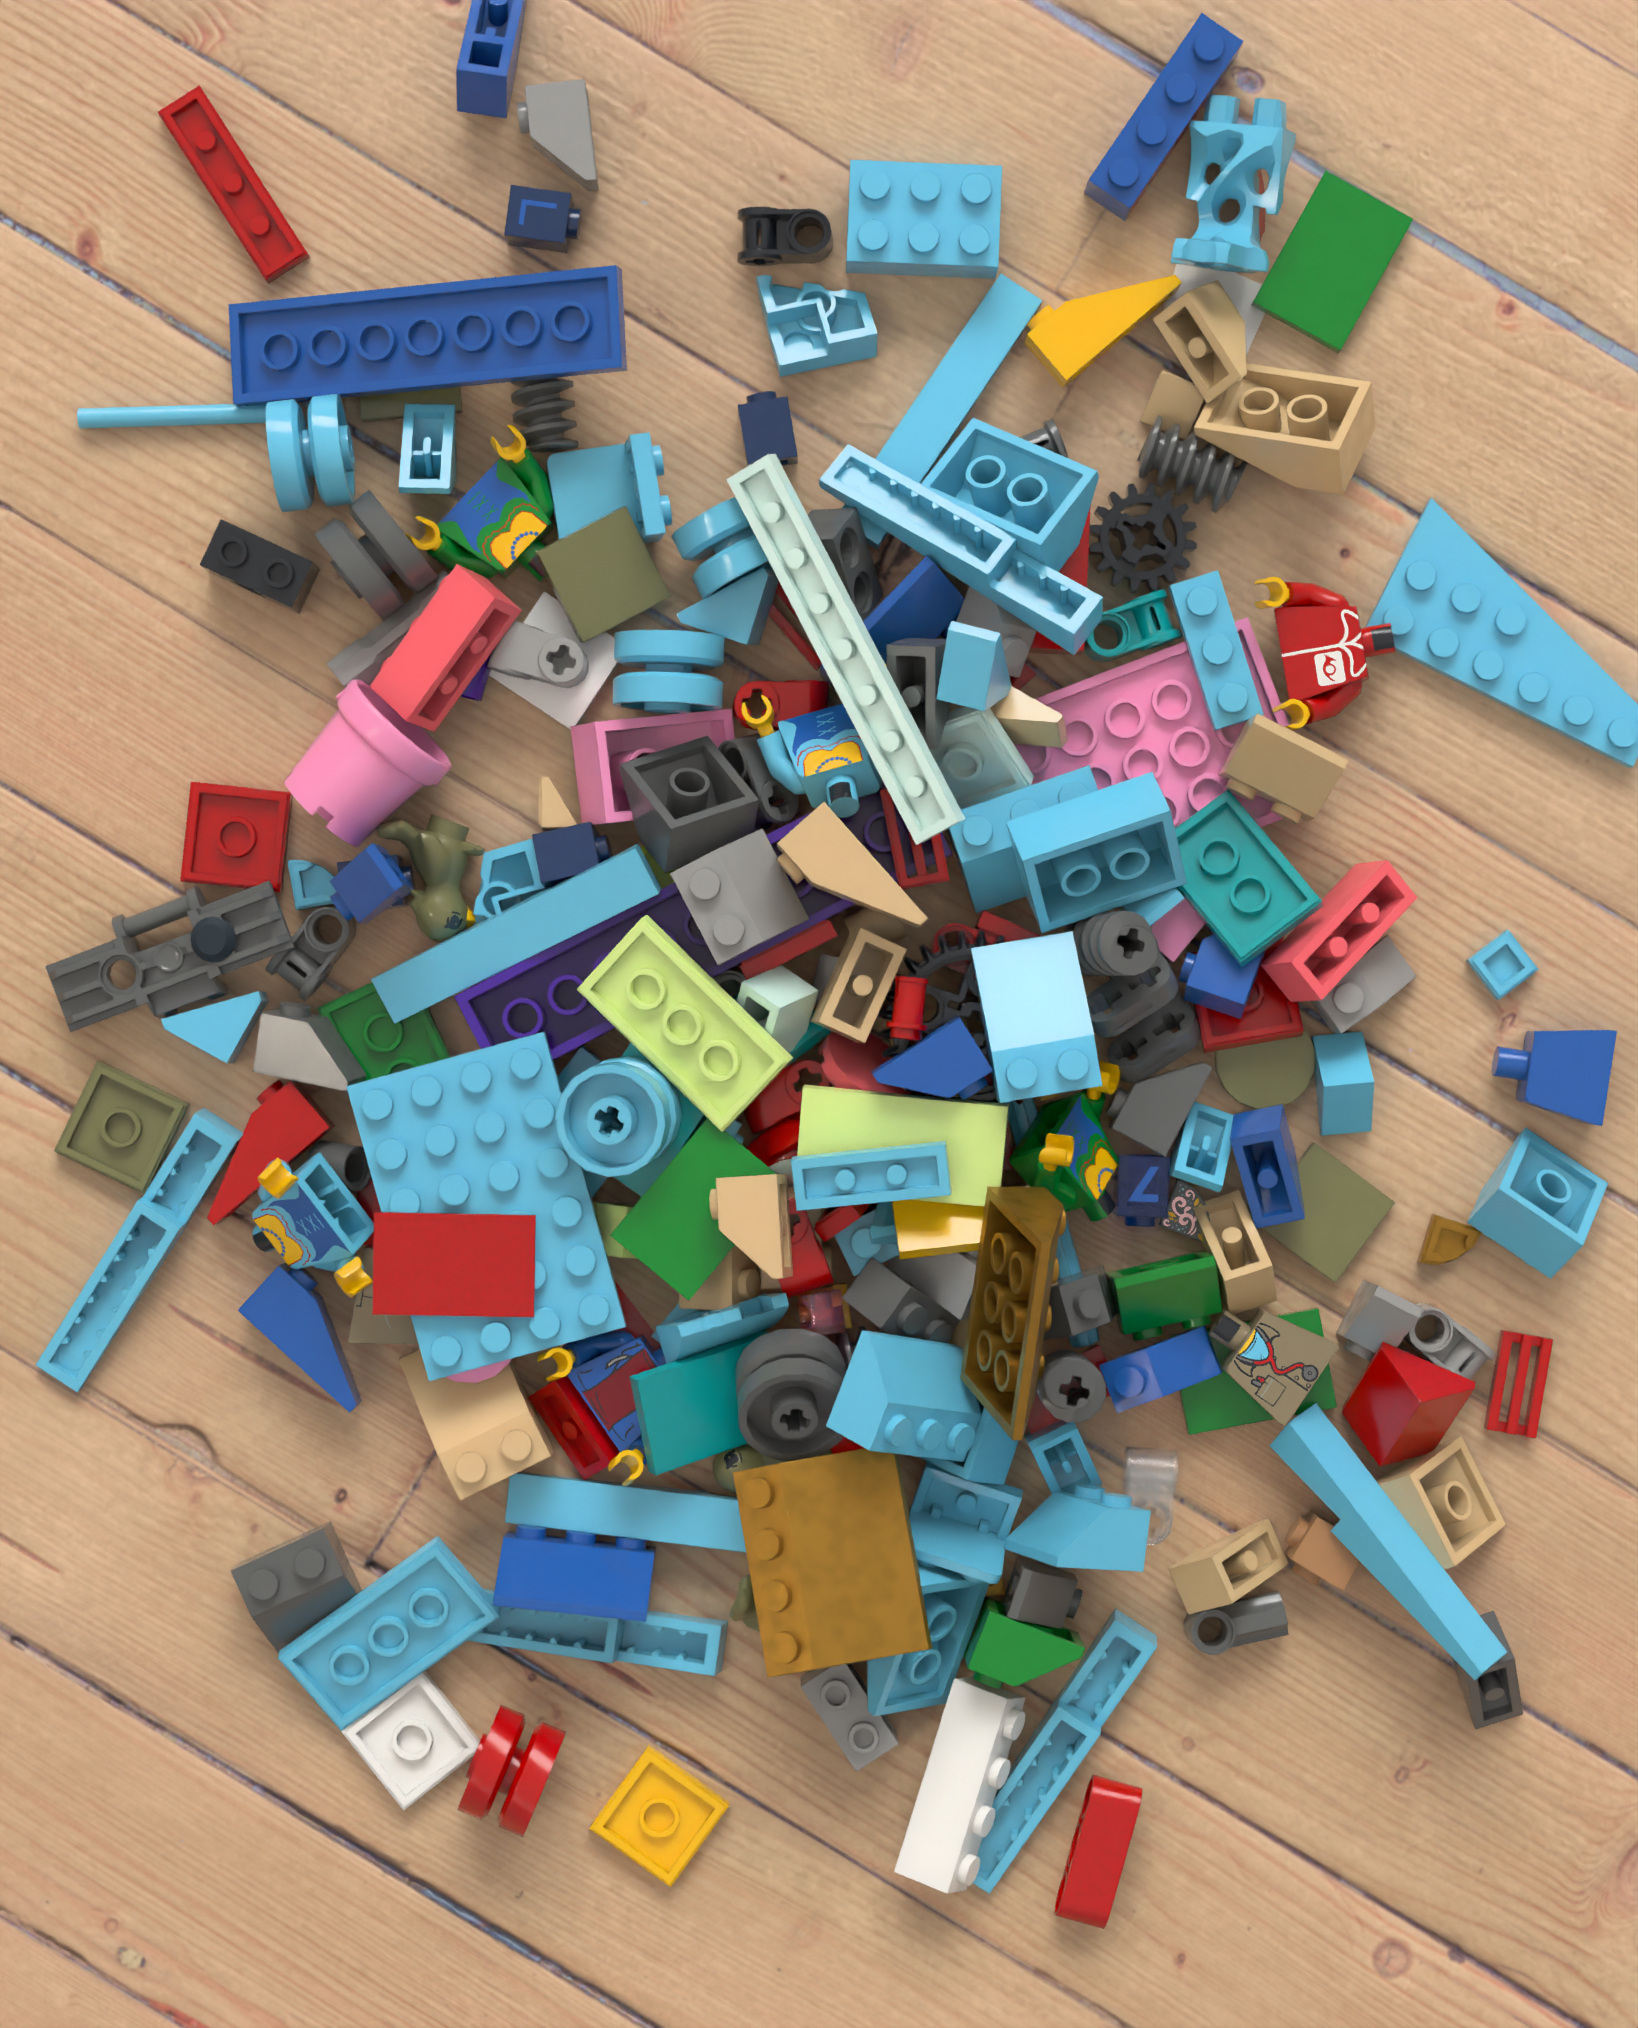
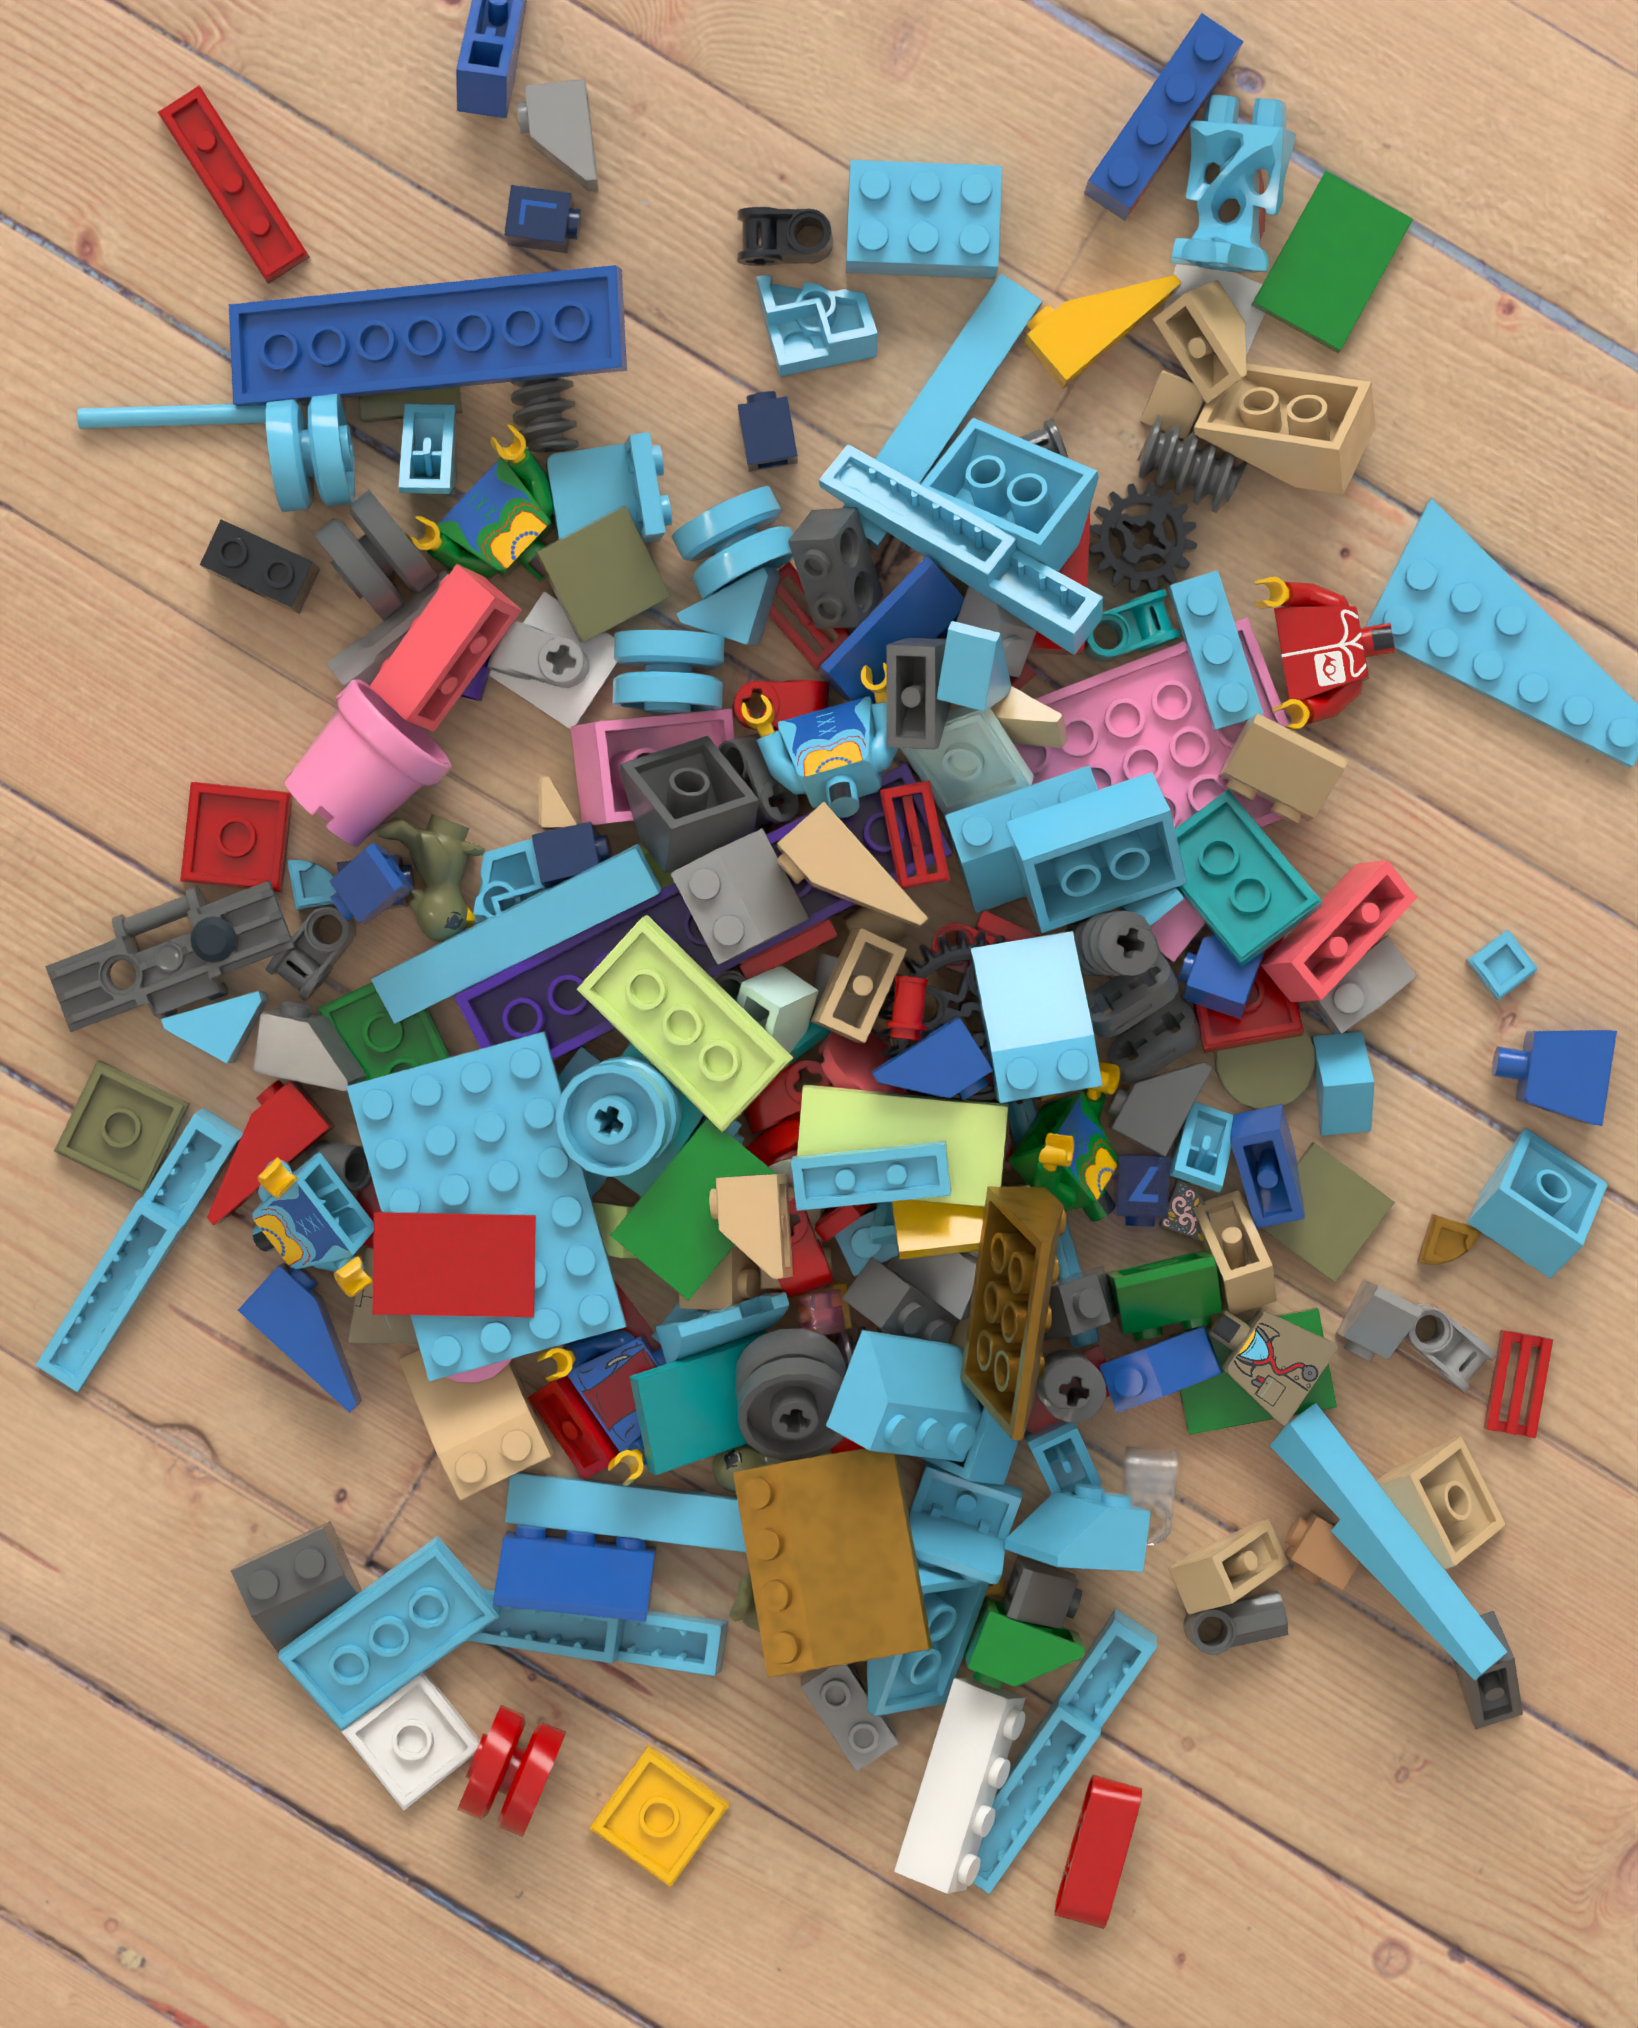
light aqua plate [726,454,965,845] -> none
red slope [1341,1342,1476,1467] -> none

